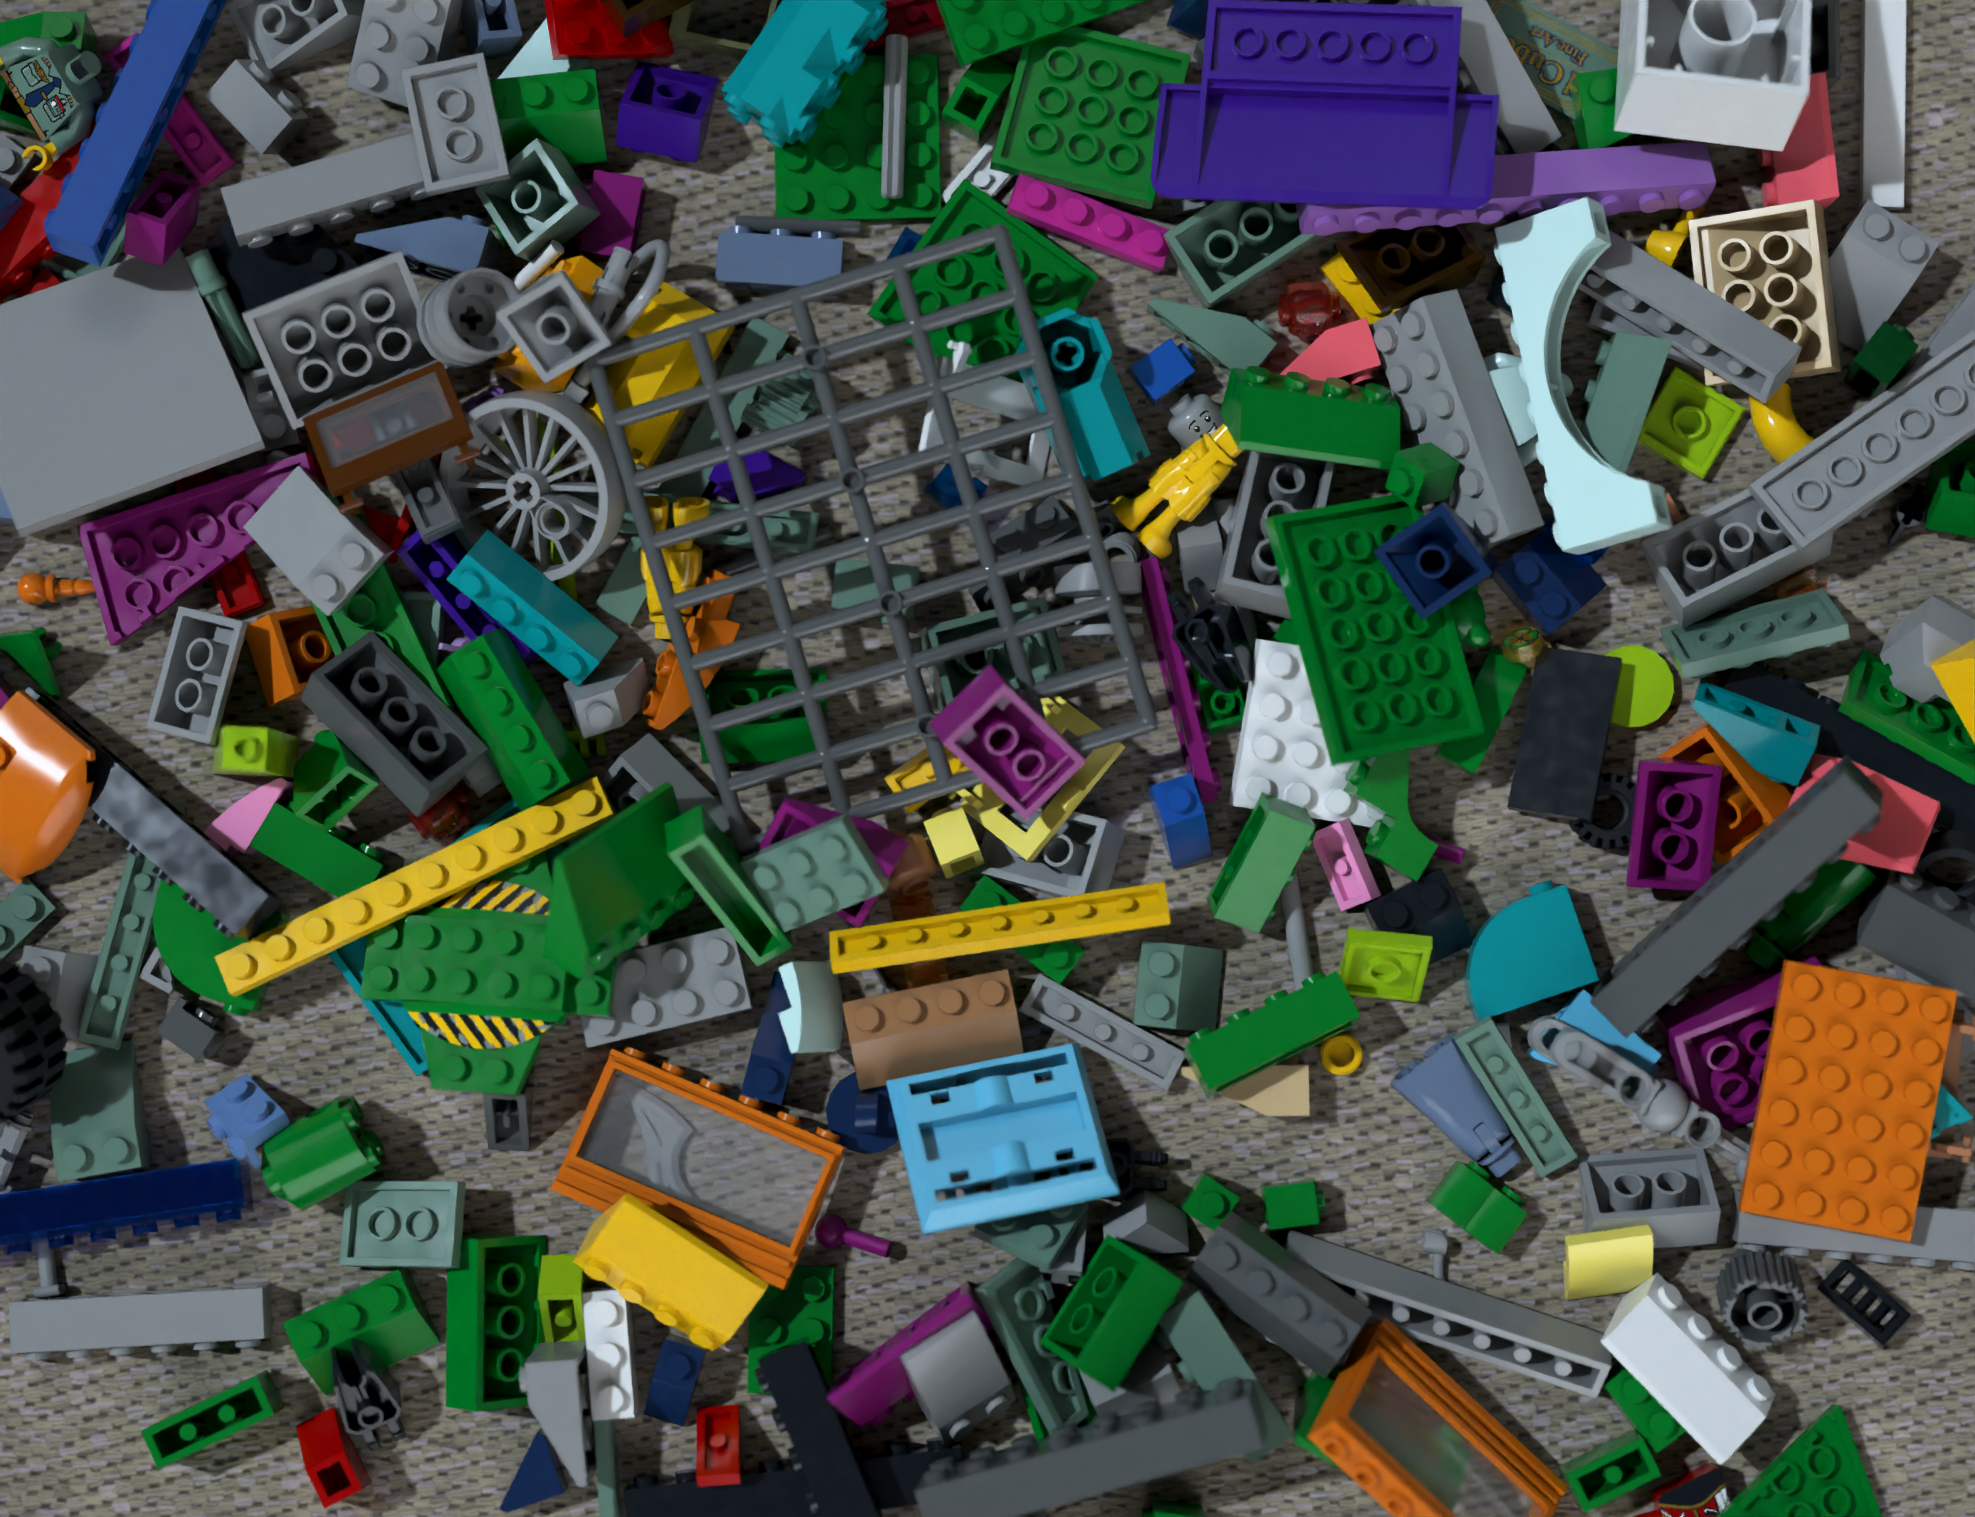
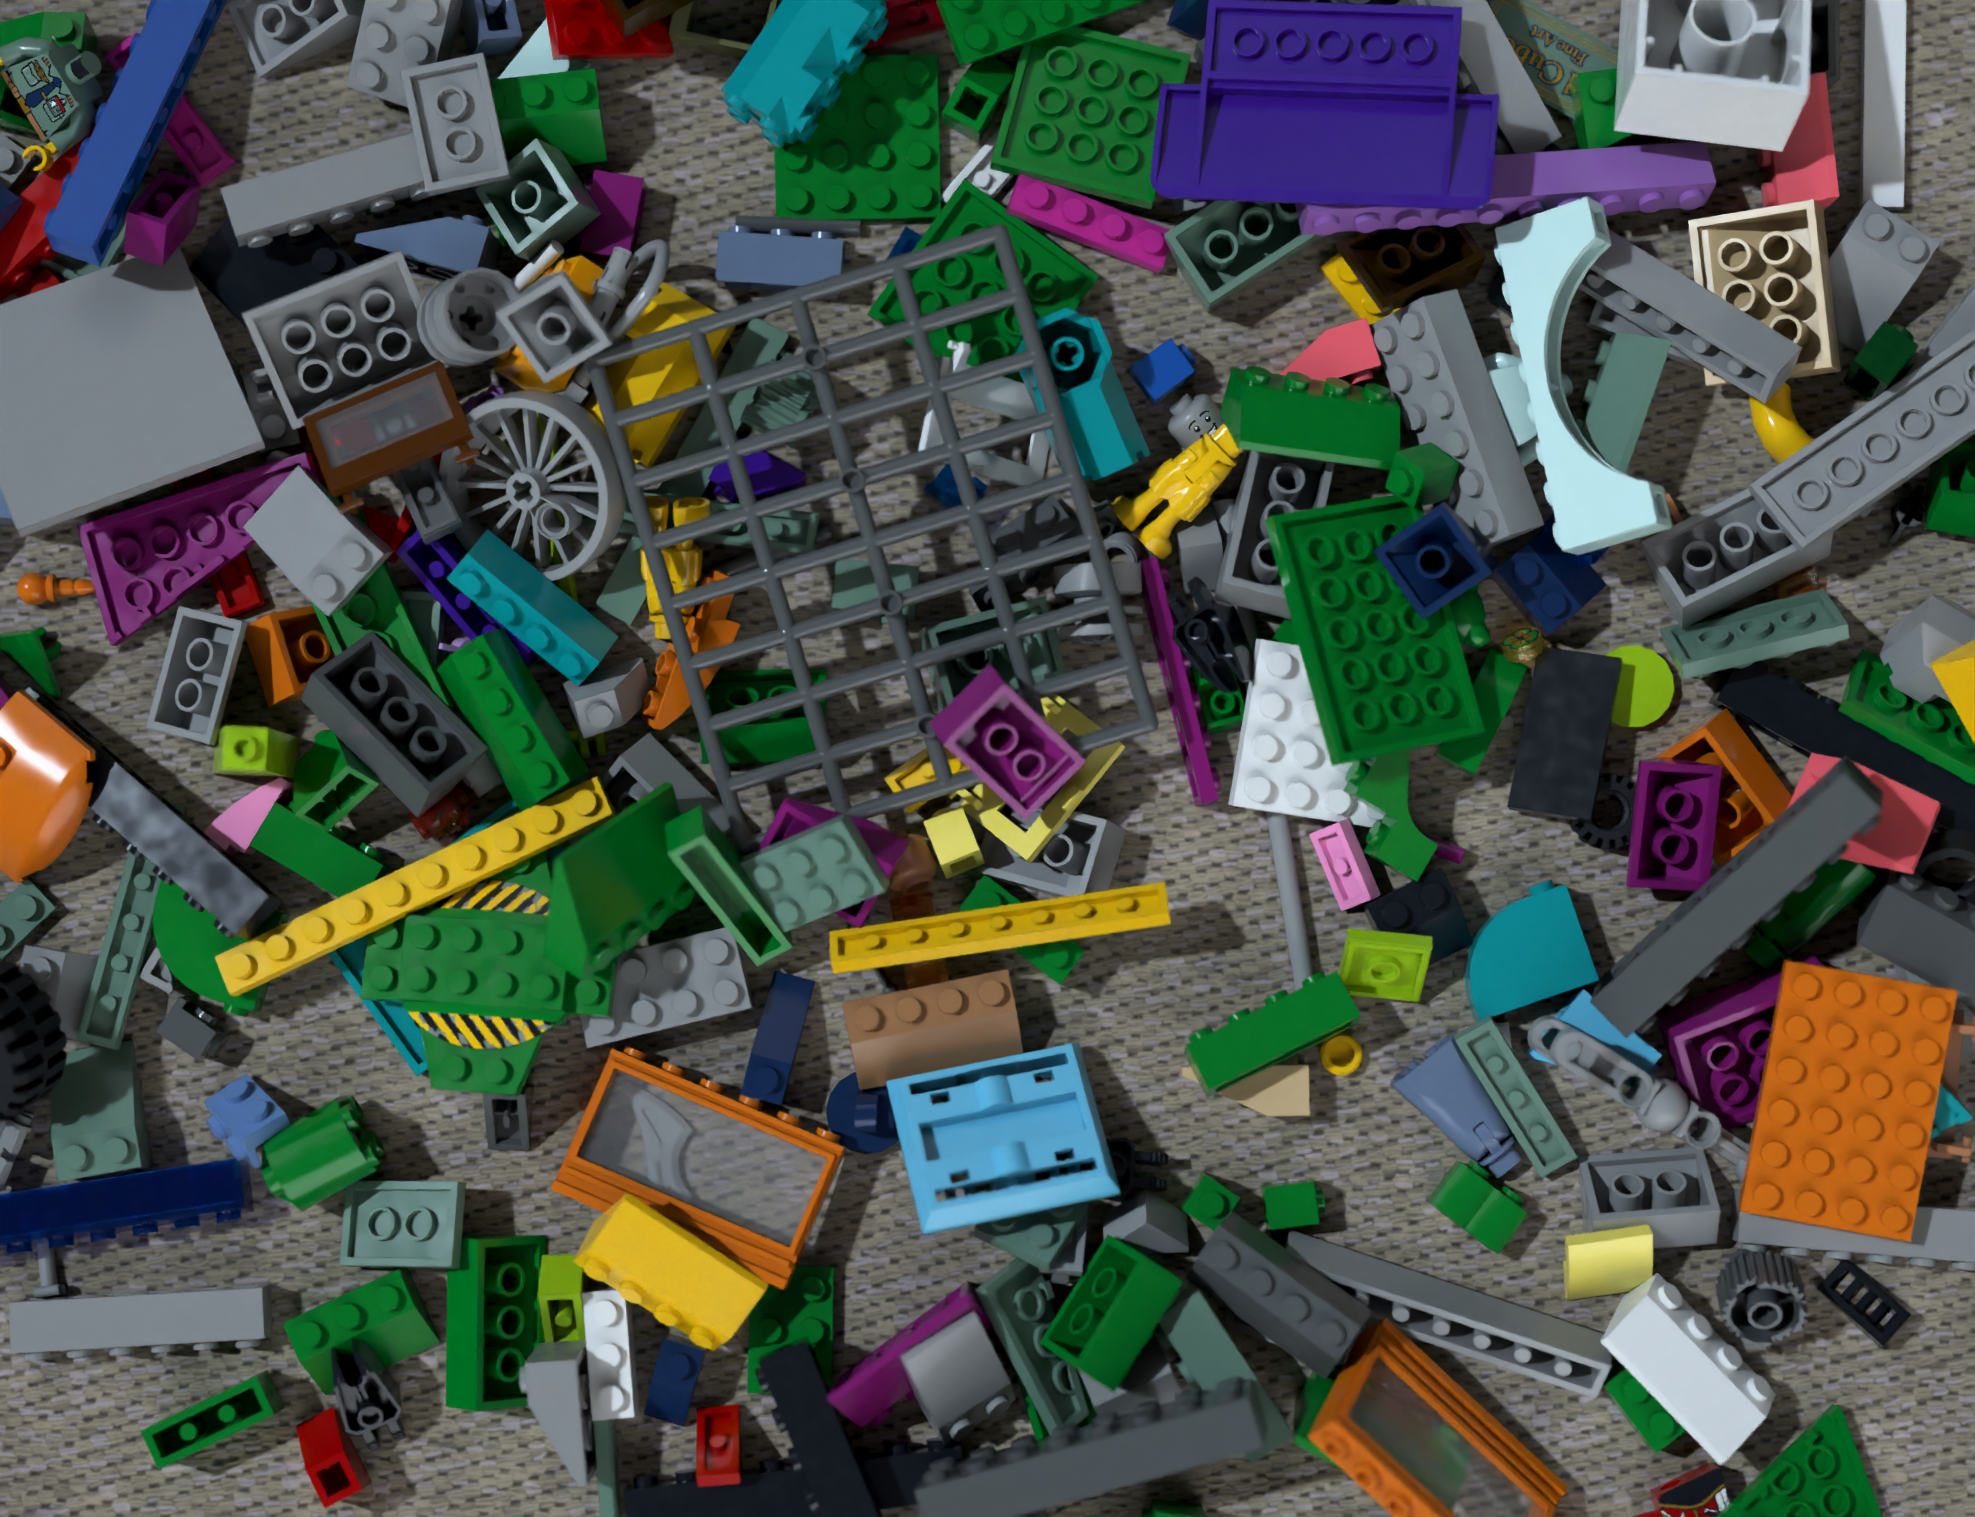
sand green axle [185,248,261,369] -> none
light grey brick [205,59,310,155] -> none
dark blue slope [499,1427,568,1513] -> none
dark purple slope [616,61,719,163] -> none
light aqua slope [778,961,843,1054] -> none
magenta bar [814,1214,892,1258] -> none
light grey axle [881,34,908,199] -> none
light grey plate [1019,974,1185,1090] -> none
sand green slope [1132,940,1223,1031] -> none
blue slope [1146,773,1213,869] -> none
sand green slope [1147,298,1277,377] -> none
green brick [1207,792,1315,933] -> none
clear red head [1278,281,1340,337] -> none
light grey hand [1421,1228,1447,1281] -> none
green brick [1558,1430,1661,1513] -> none
lime tile [1637,366,1746,481] -> none
yellow bar [1644,206,1705,269] -> none
teal slope [1692,680,1820,787] -> none

